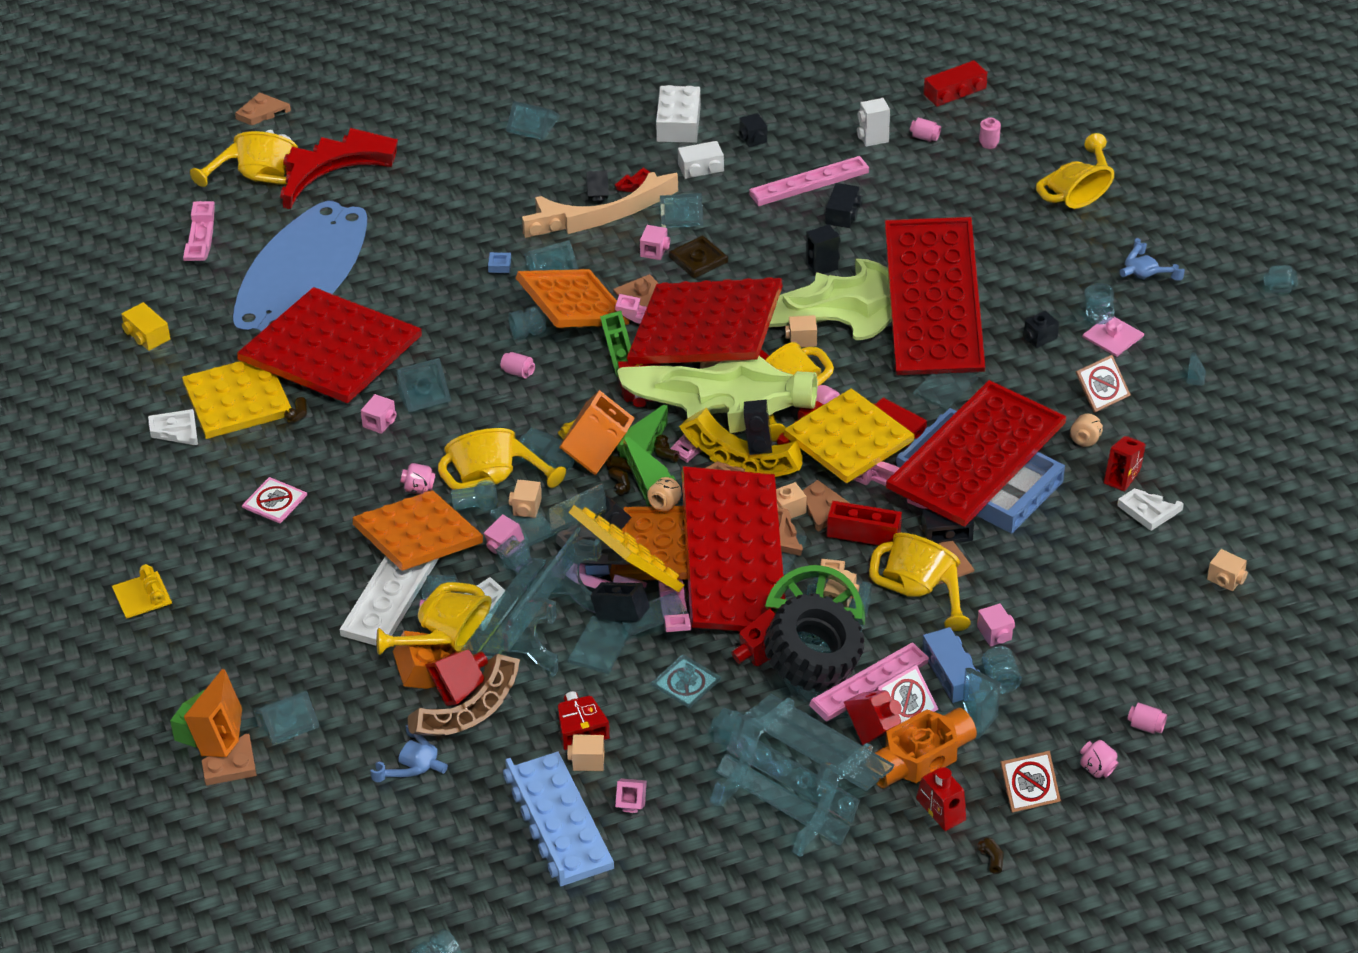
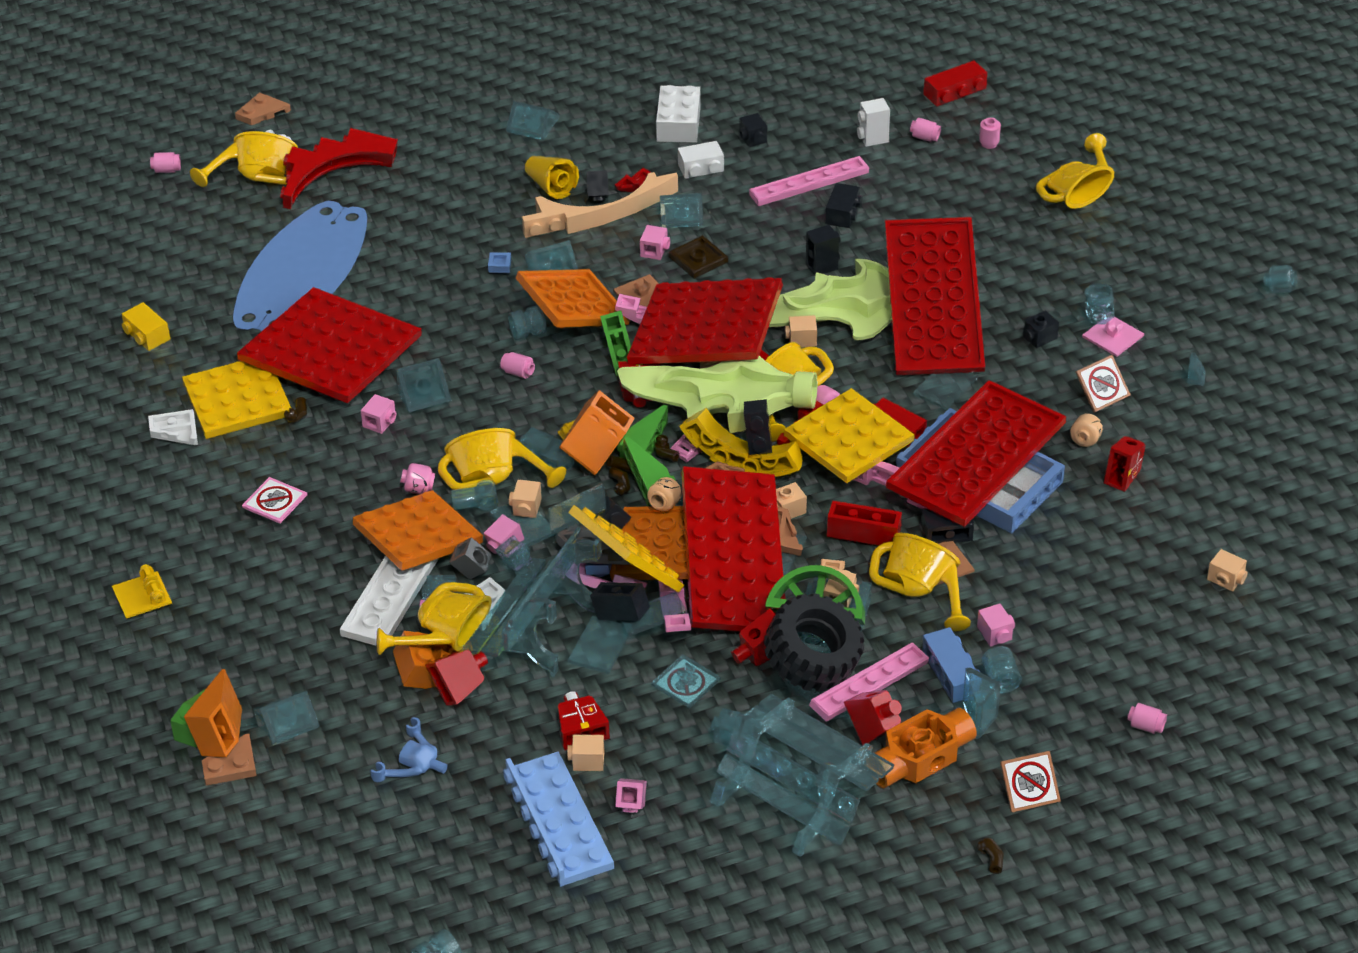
bright pink slope [183,201,215,261] -> none
medium nougat brick [408,654,520,736] -> none
nougat wing [802,480,849,532] -> none
piece [876,665,938,723] -> none
red torso [916,767,966,831] -> none
bright pink head [1080,740,1119,778] -> none
white wing [1117,488,1183,531] -> none
medium blue piece [1120,238,1185,280] -> none
none -> bright pink brick [150,152,181,173]
none -> dark grey brick [450,537,491,580]
none -> yellow cone [525,156,579,199]

